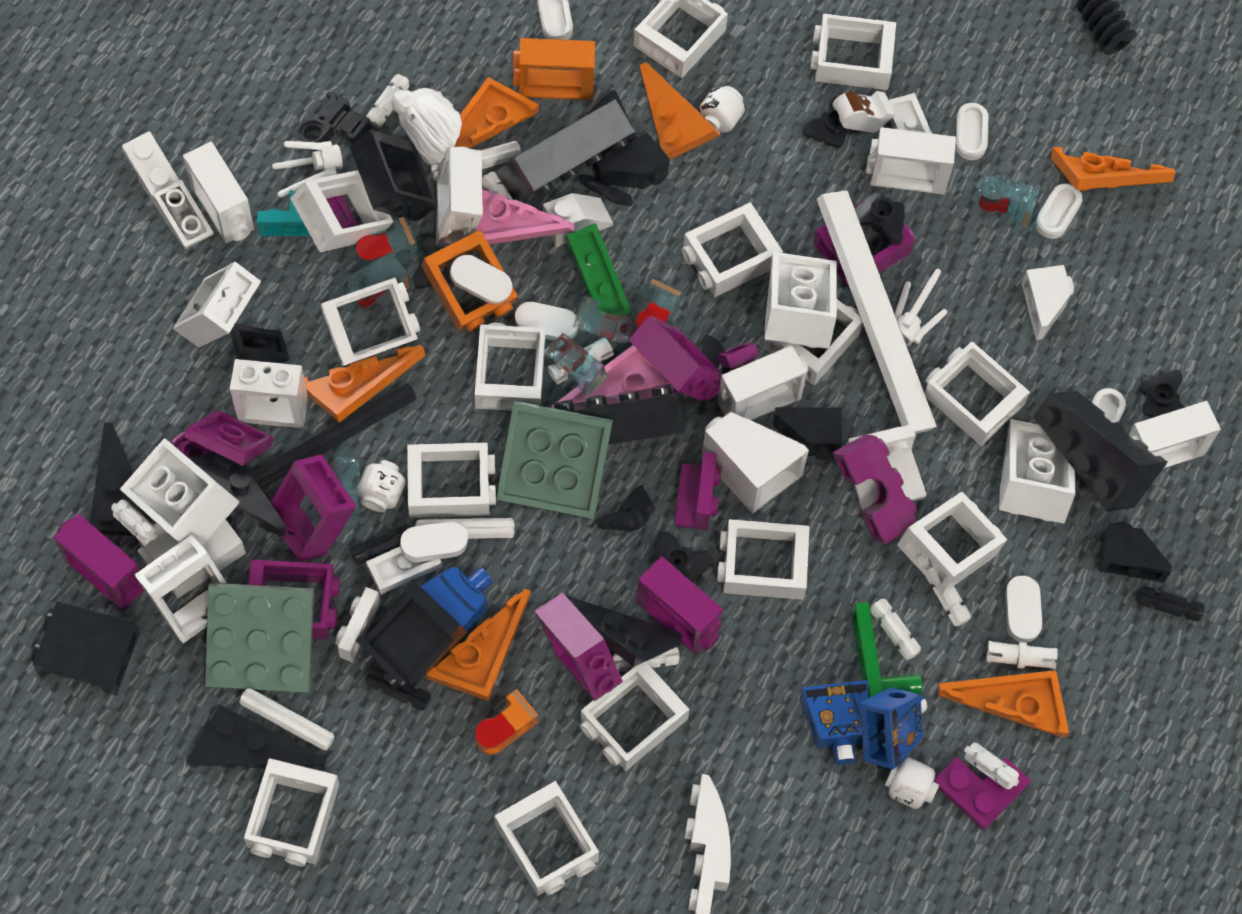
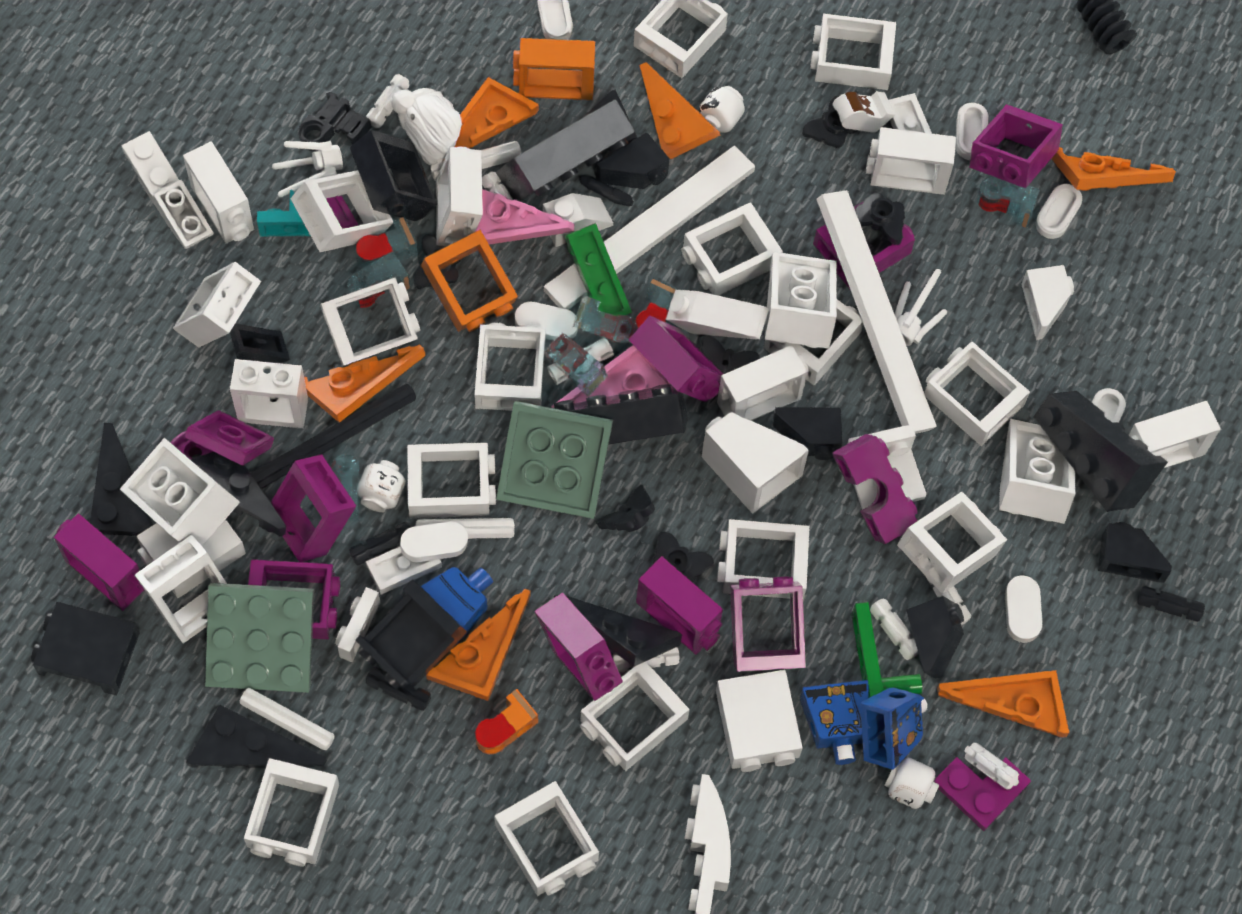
white axle [111,500,157,544] -> none
white tile [450,255,512,304] -> none
magenta bracket [675,452,722,530] -> none
magenta tile [717,342,760,371] -> none
white pin [986,641,1057,670] -> none
black animal [1139,369,1185,418] -> none
none -> white tile [544,145,755,310]
none -> white slope [666,290,769,339]
none -> white brick [716,670,802,772]
none -> window [730,576,806,672]
none -> black slope [906,596,964,679]
none -> magenta window [969,104,1063,189]

